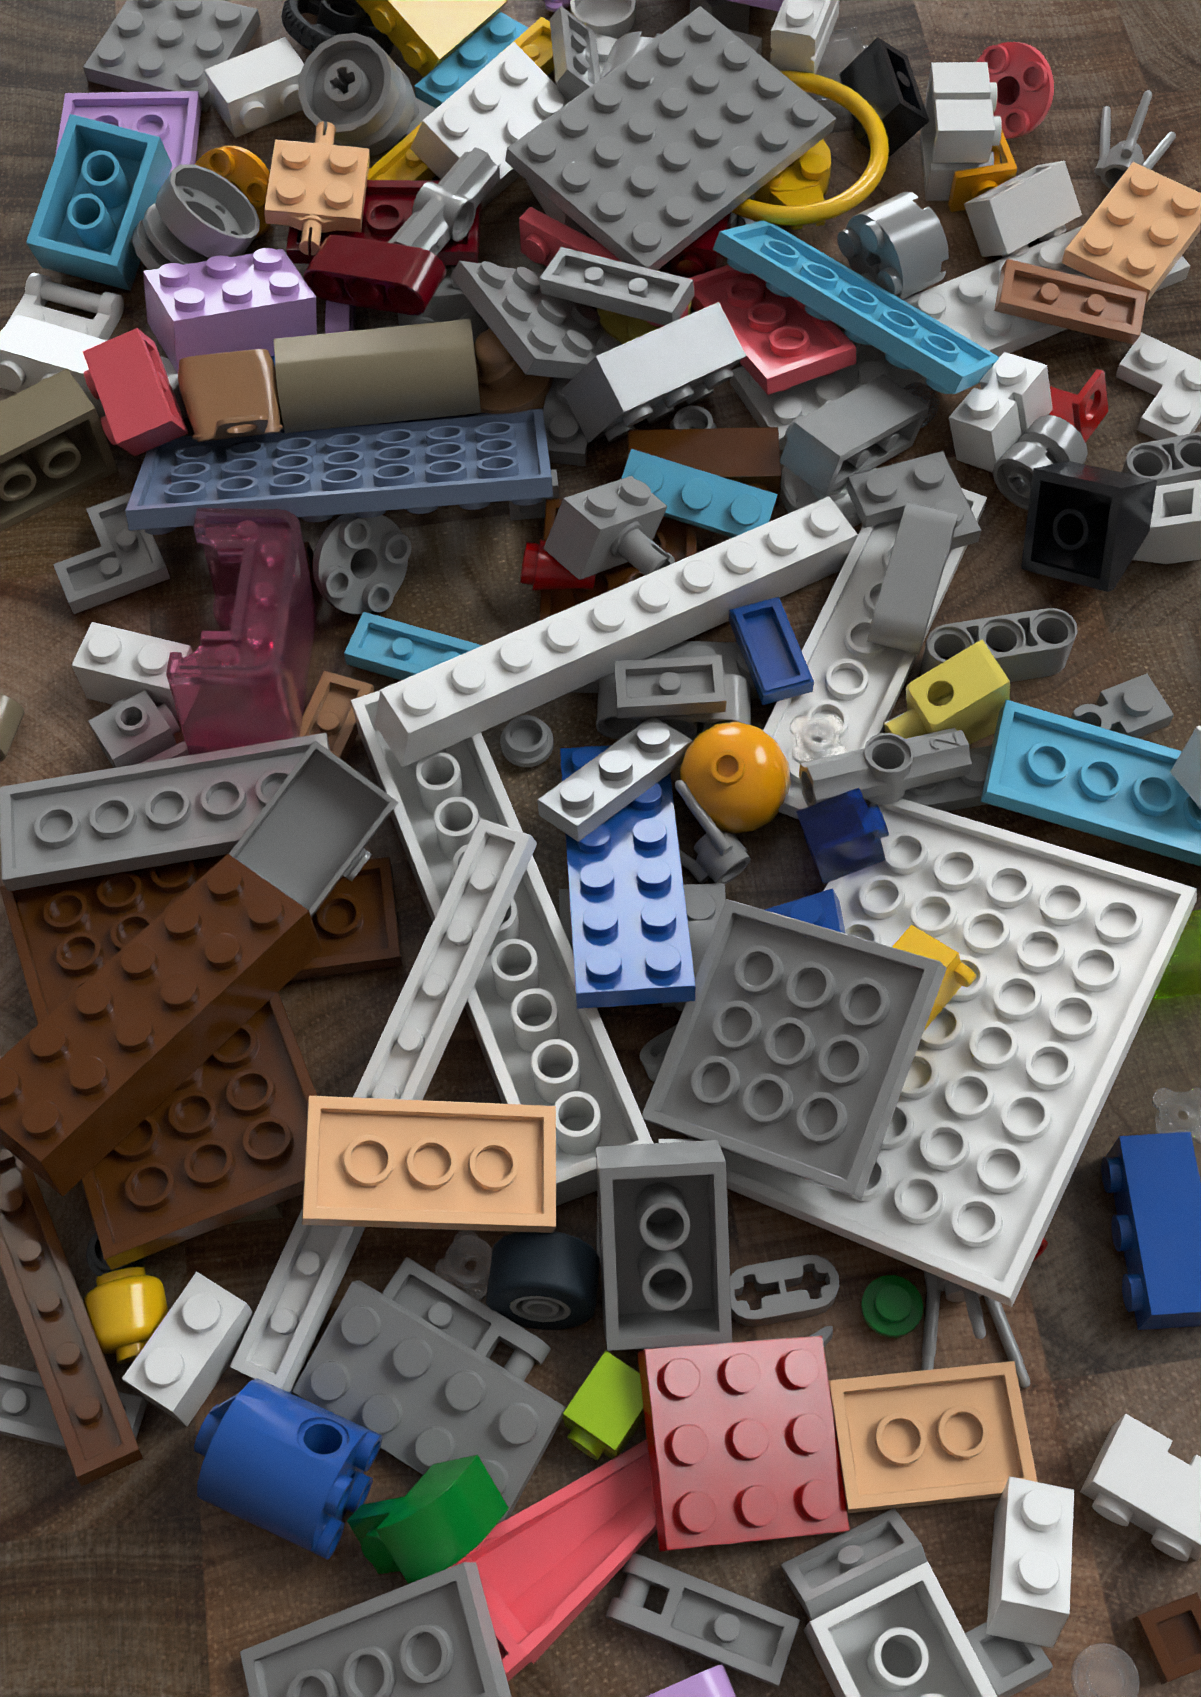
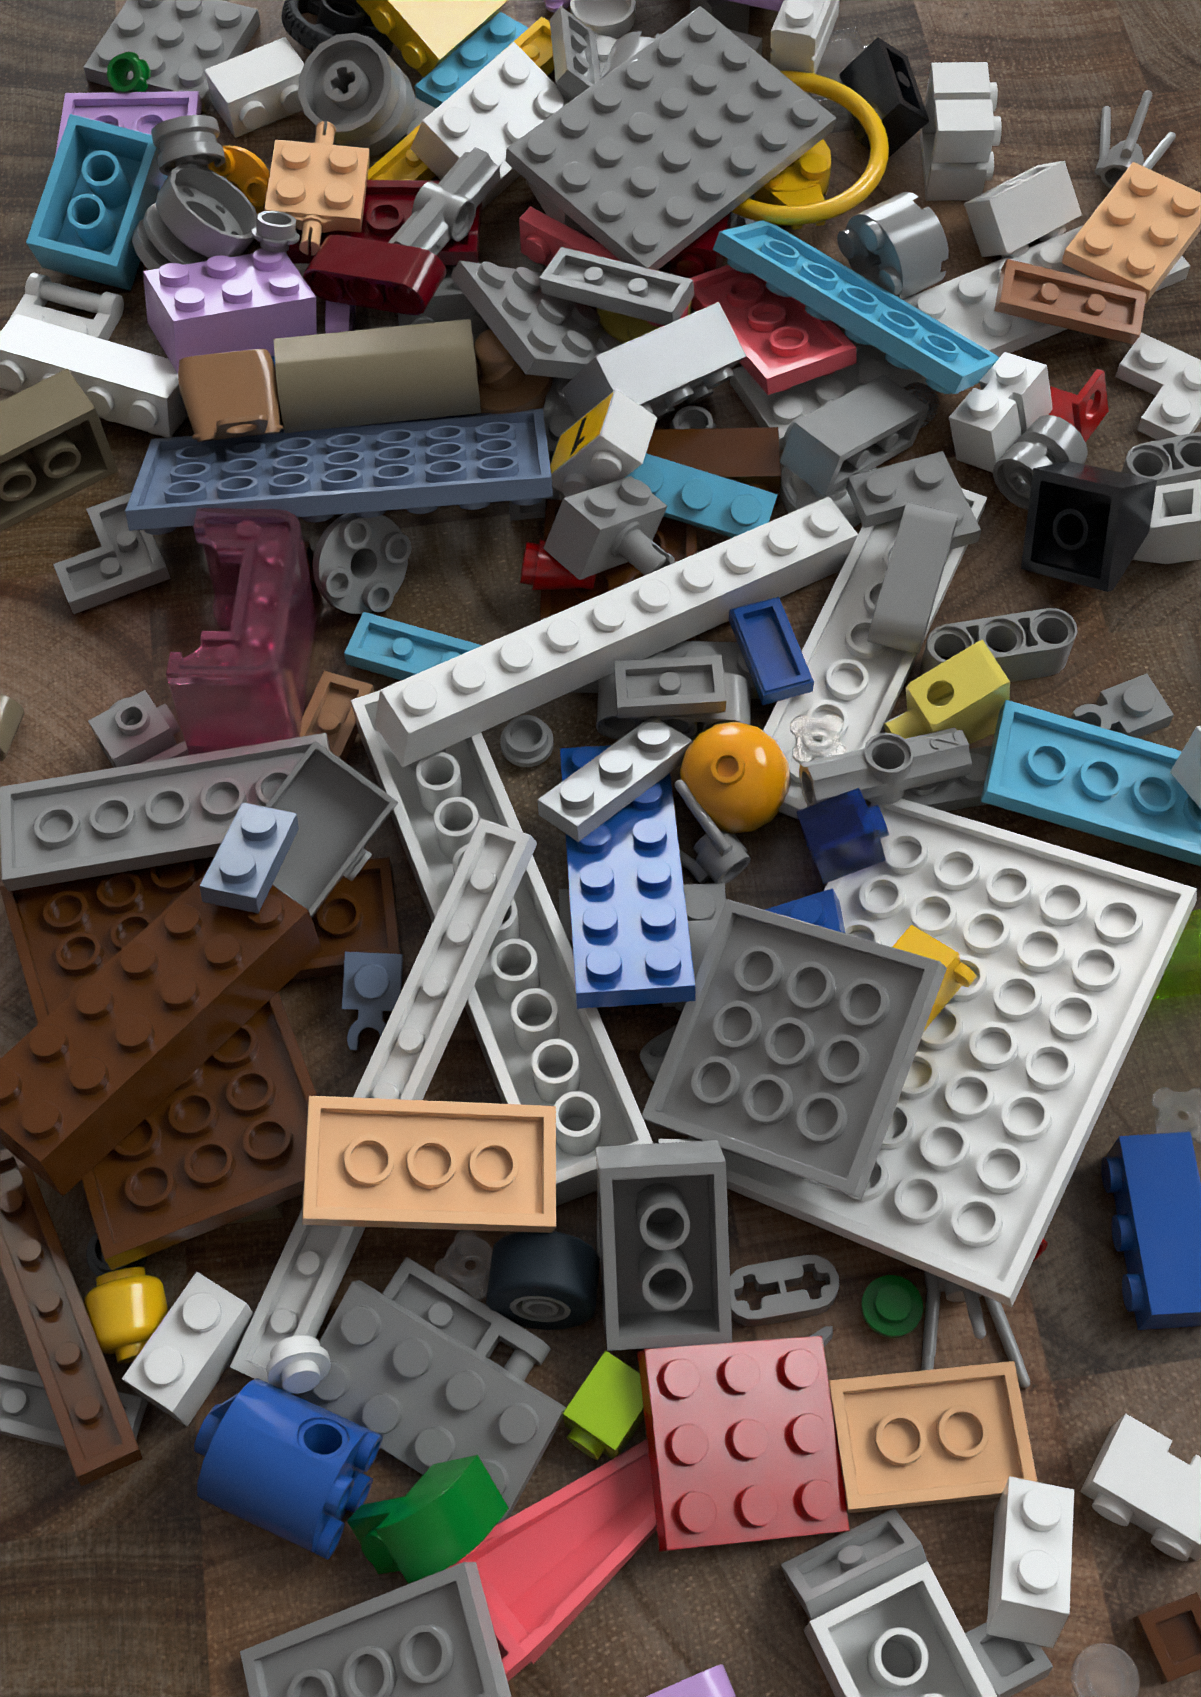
white brick [72,622,202,722] -> none
coral brick [82,328,188,456] -> none
light grey plate [605,1553,800,1688] -> none
light orange bracket [948,130,1017,212] -> none
coral plate [976,42,1054,139] -> none
none -> green plate [107,52,151,92]
none -> light grey wheel [151,115,226,176]
none -> plate [199,802,299,914]
none -> light grey plate [251,211,300,252]
none -> white plate [266,1335,331,1394]
none -> sand blue plate [342,952,403,1050]
none -> white brick [550,389,657,497]

